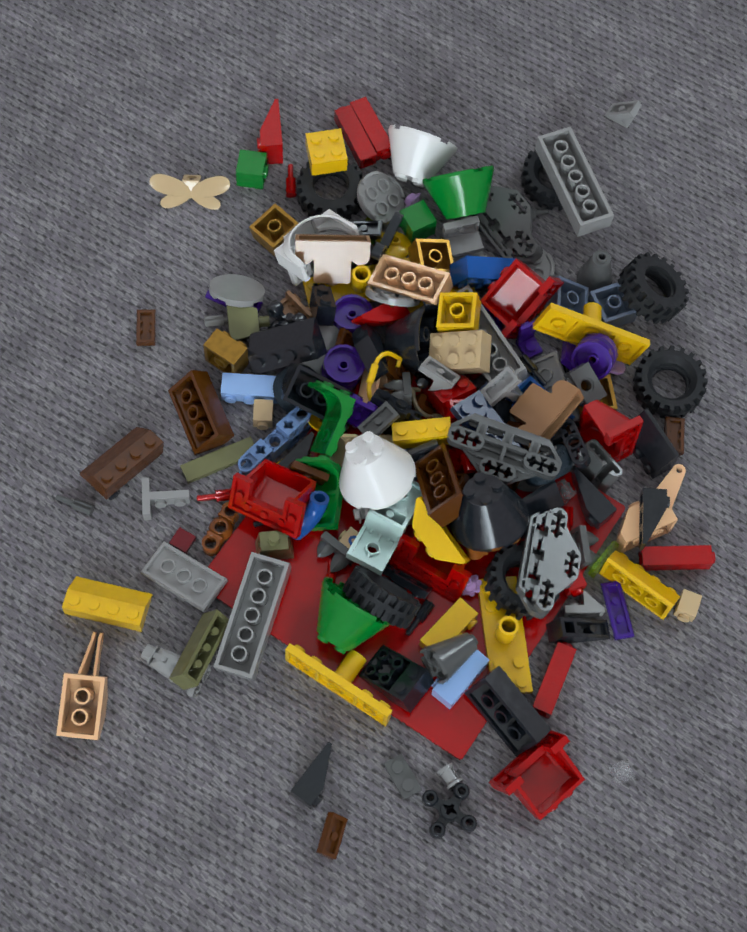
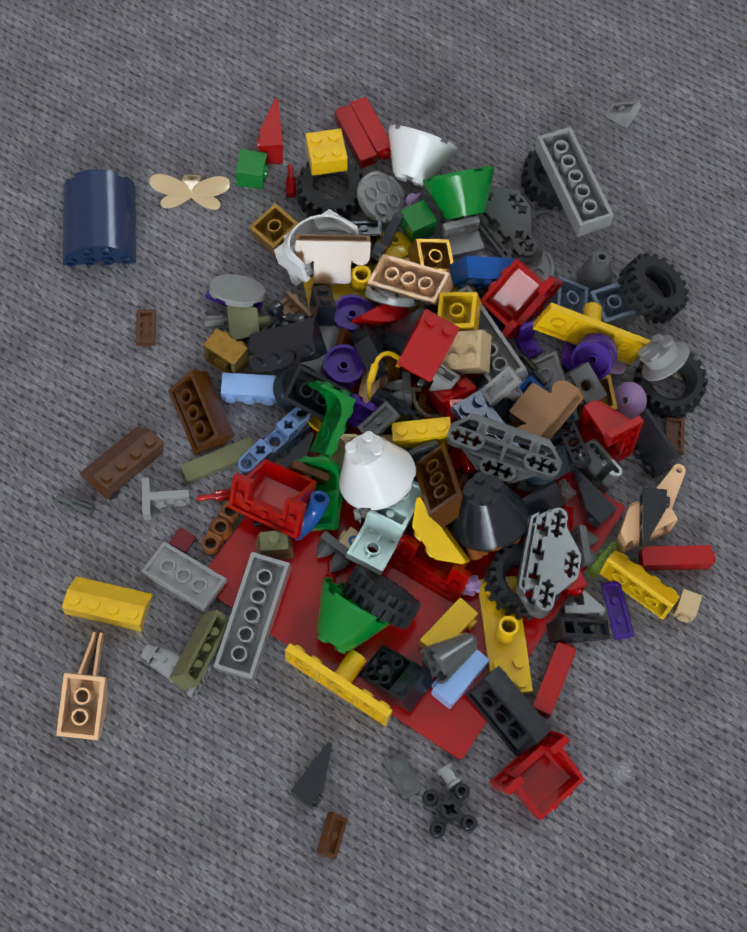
tan brick [253,399,274,430] -> none
black plate [382,563,433,599] -> none
black axle [405,599,435,636] -> none
none -> dark blue cylinder [63,169,136,267]
none -> red slope [396,309,460,383]
none -> lavender dish [614,382,647,419]
none -> light grey piece [638,333,690,381]

